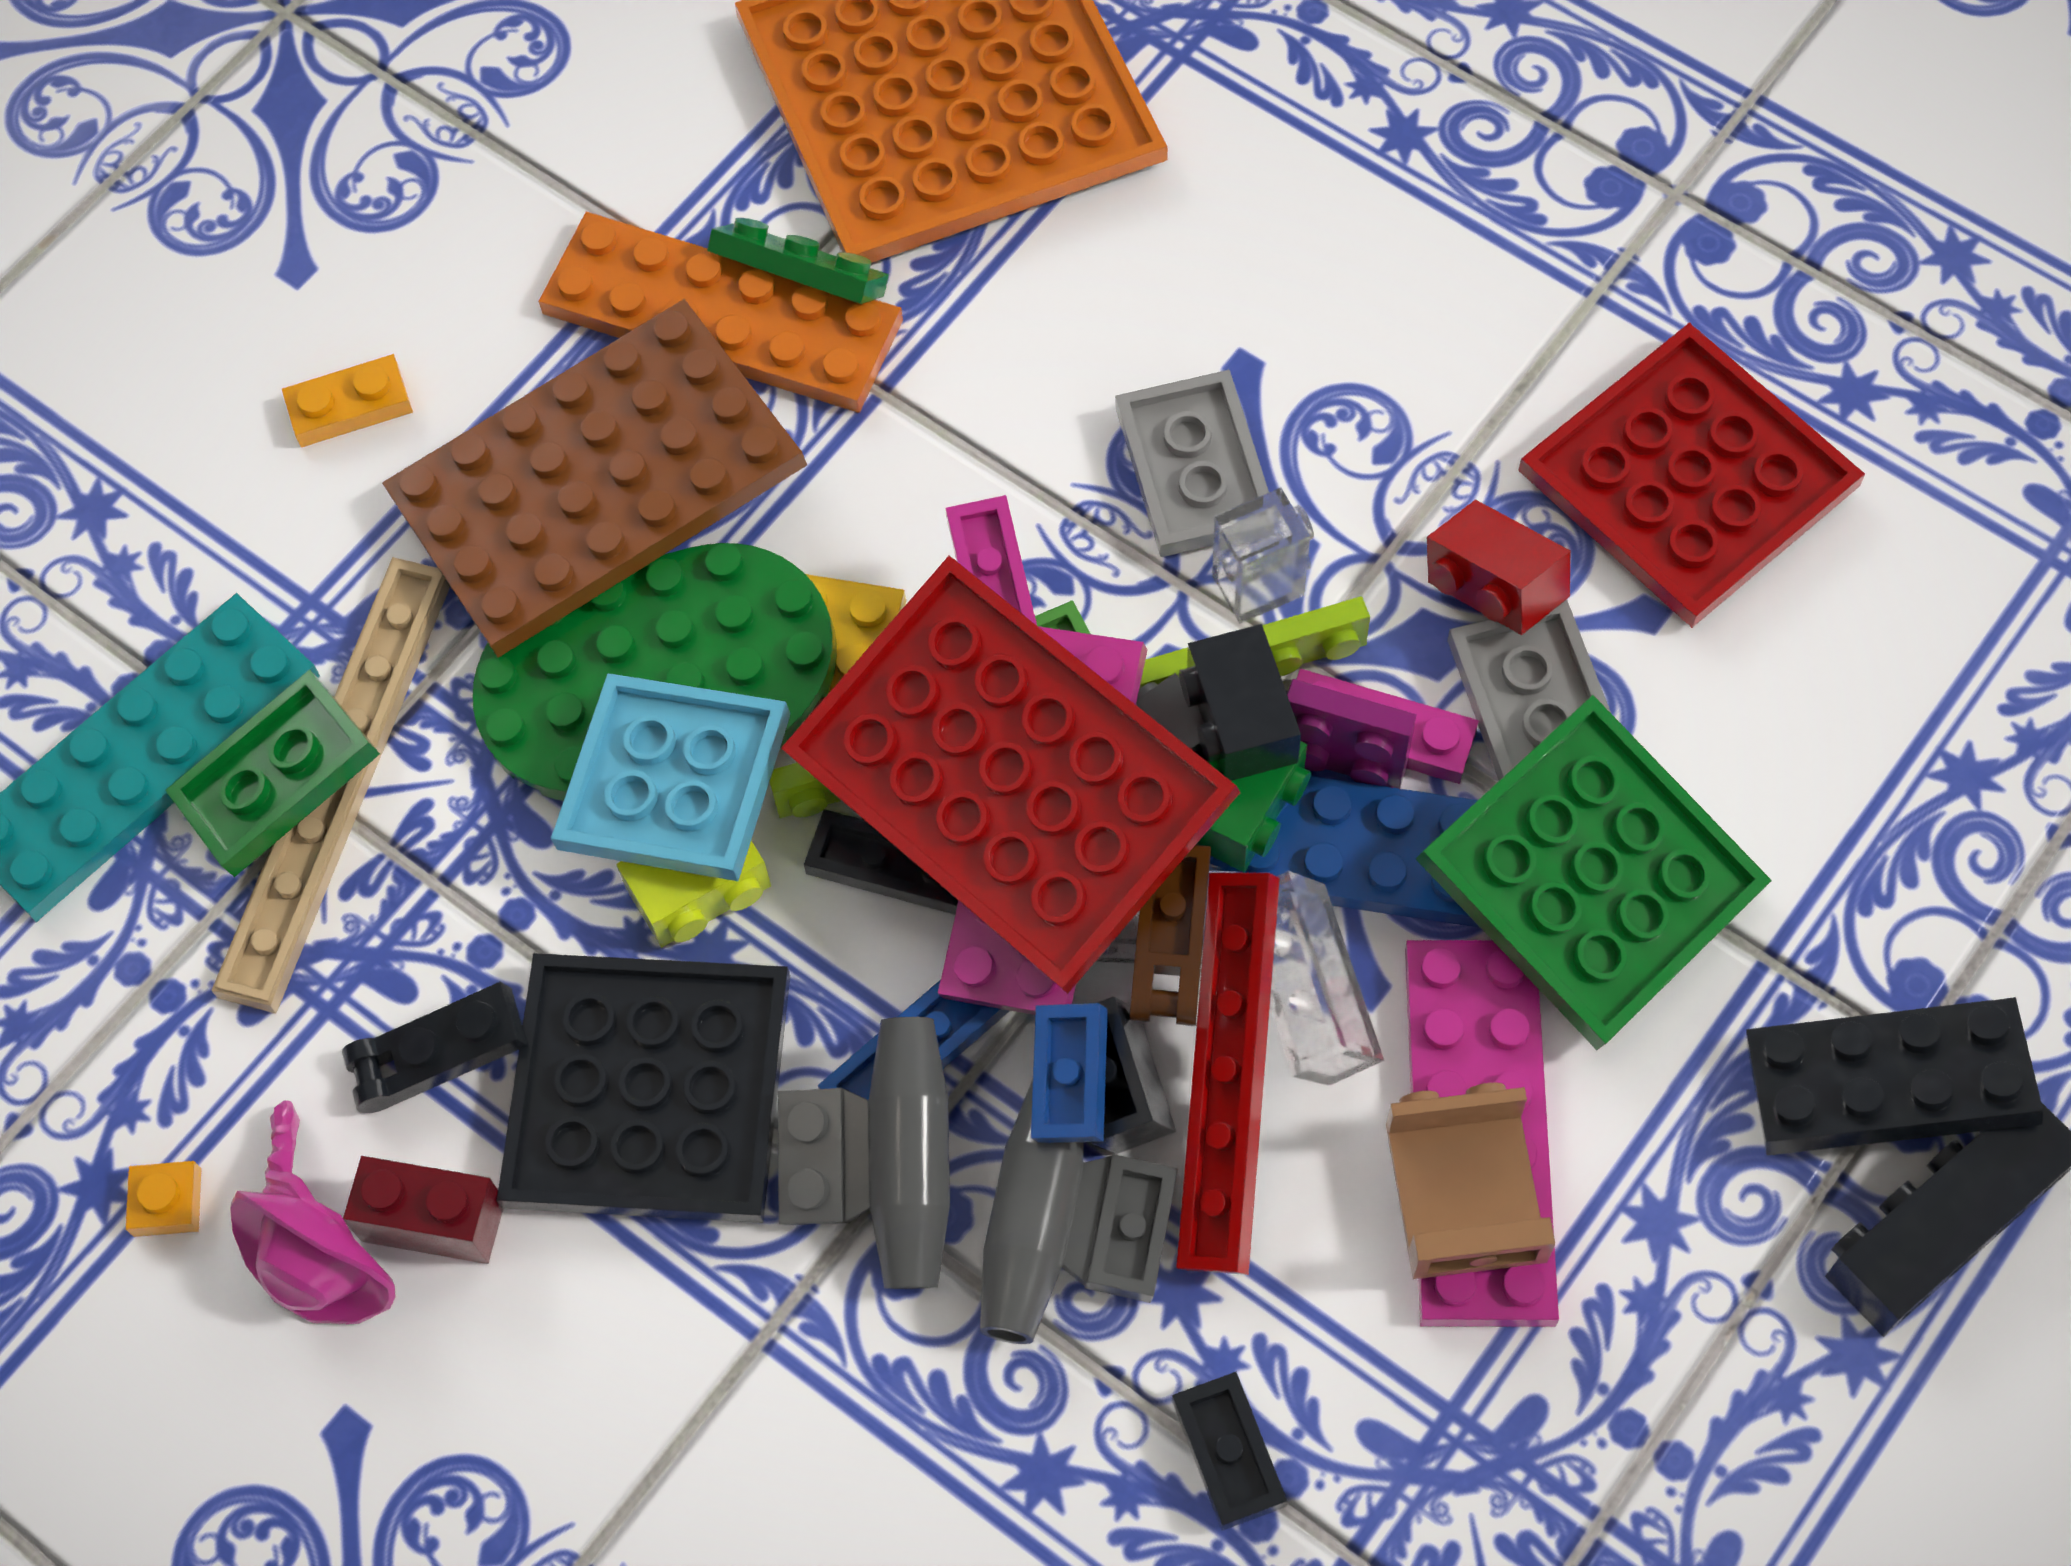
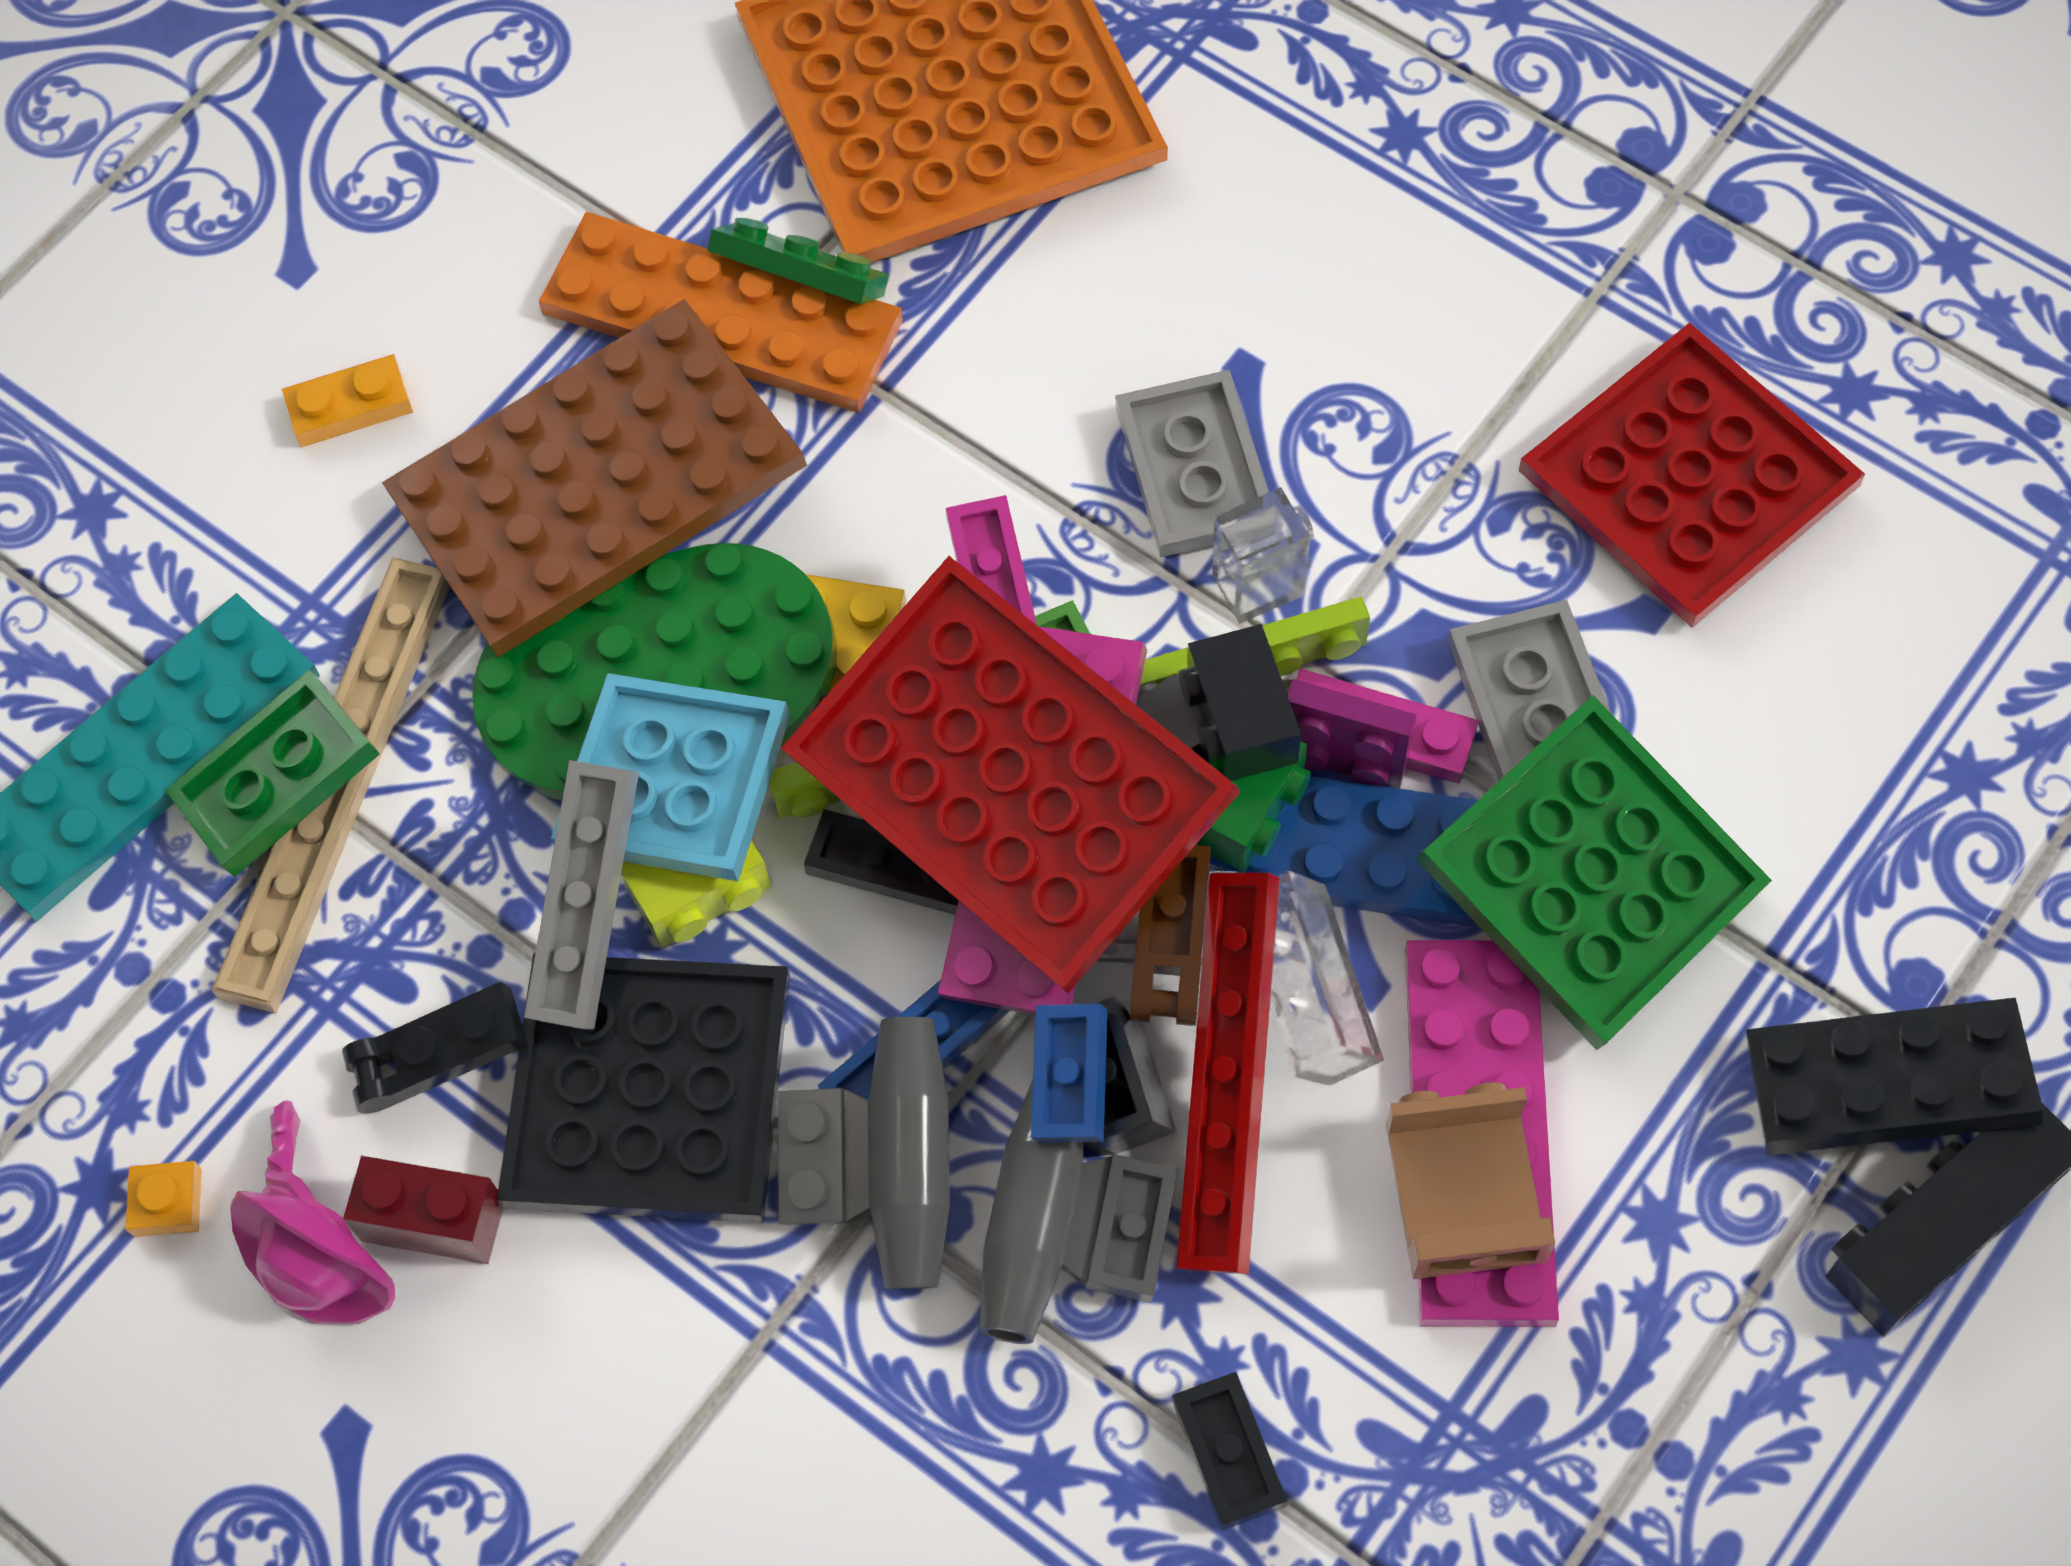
red brick [1426,499,1571,636] -> none
none -> light grey plate [524,760,639,1029]

